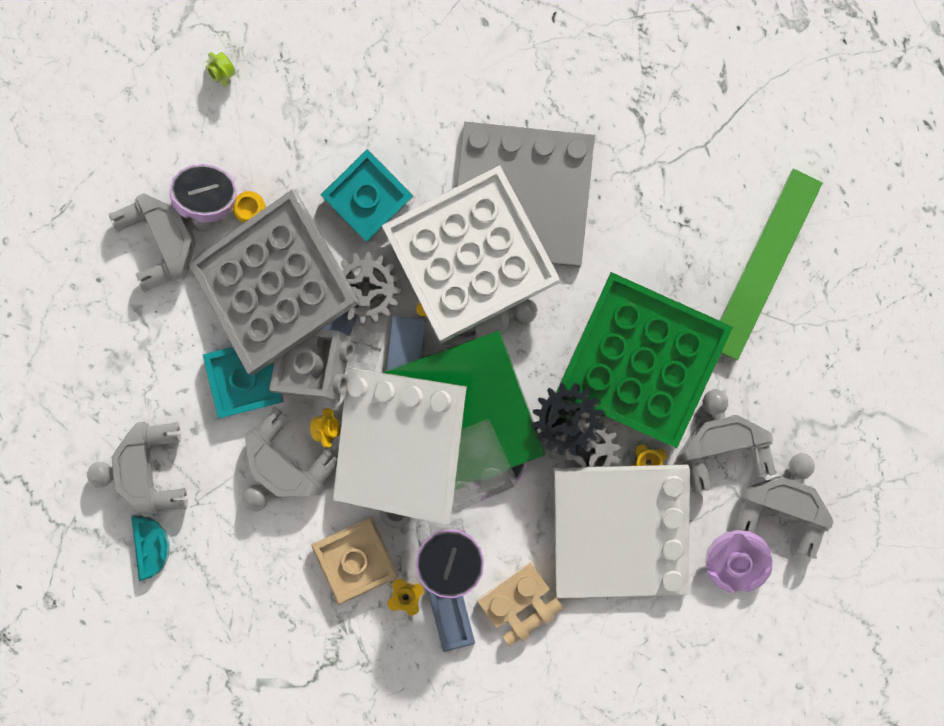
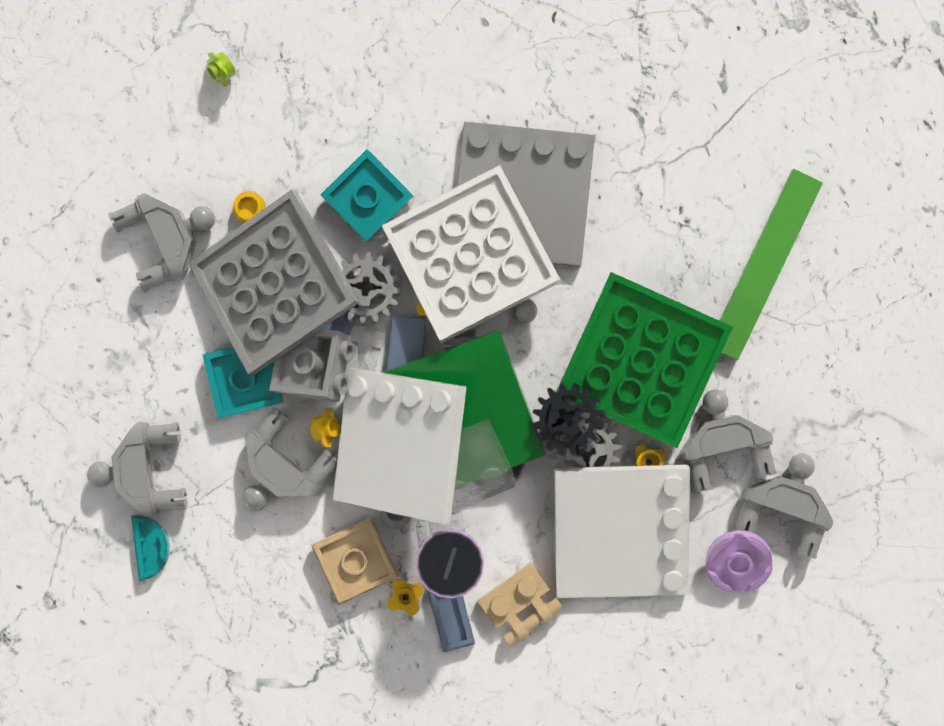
black tile [170,164,237,223] -> none

